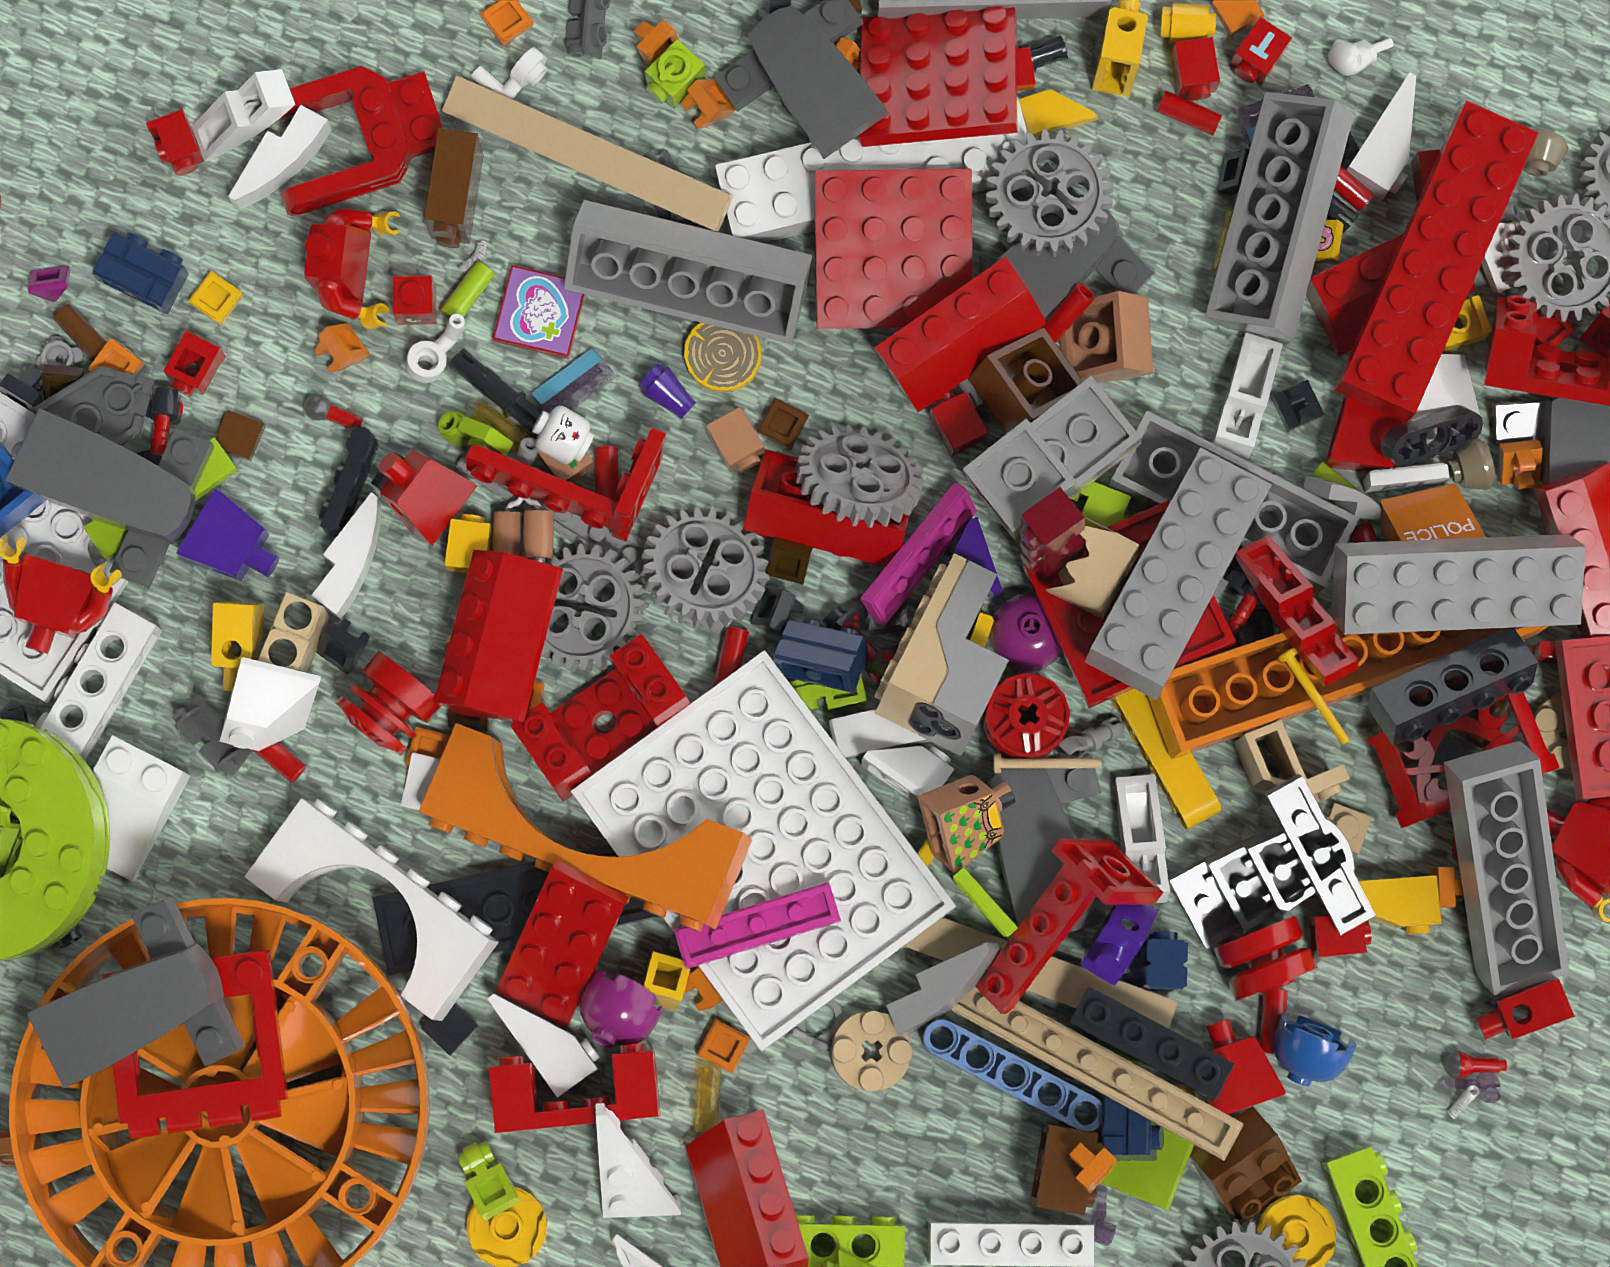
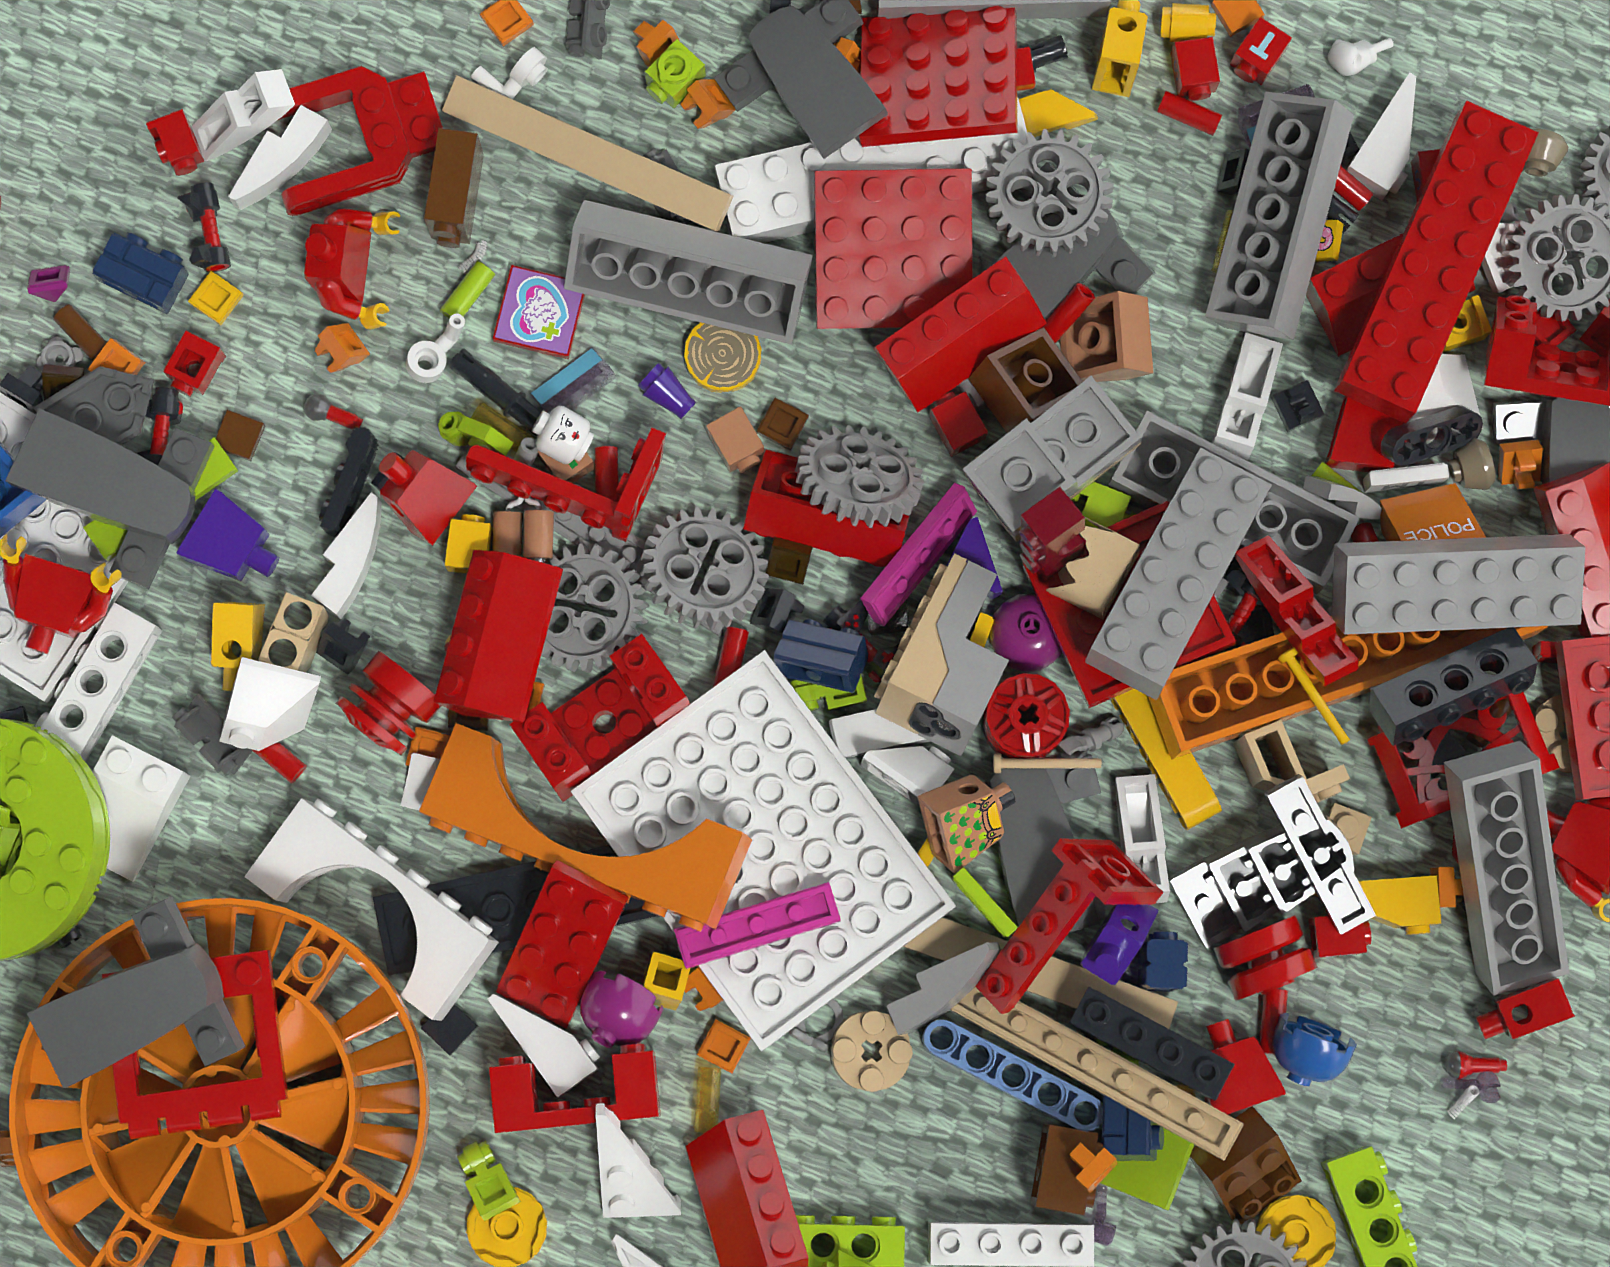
red brick [393,275,437,325] -> none
none -> black piece [177,182,231,272]

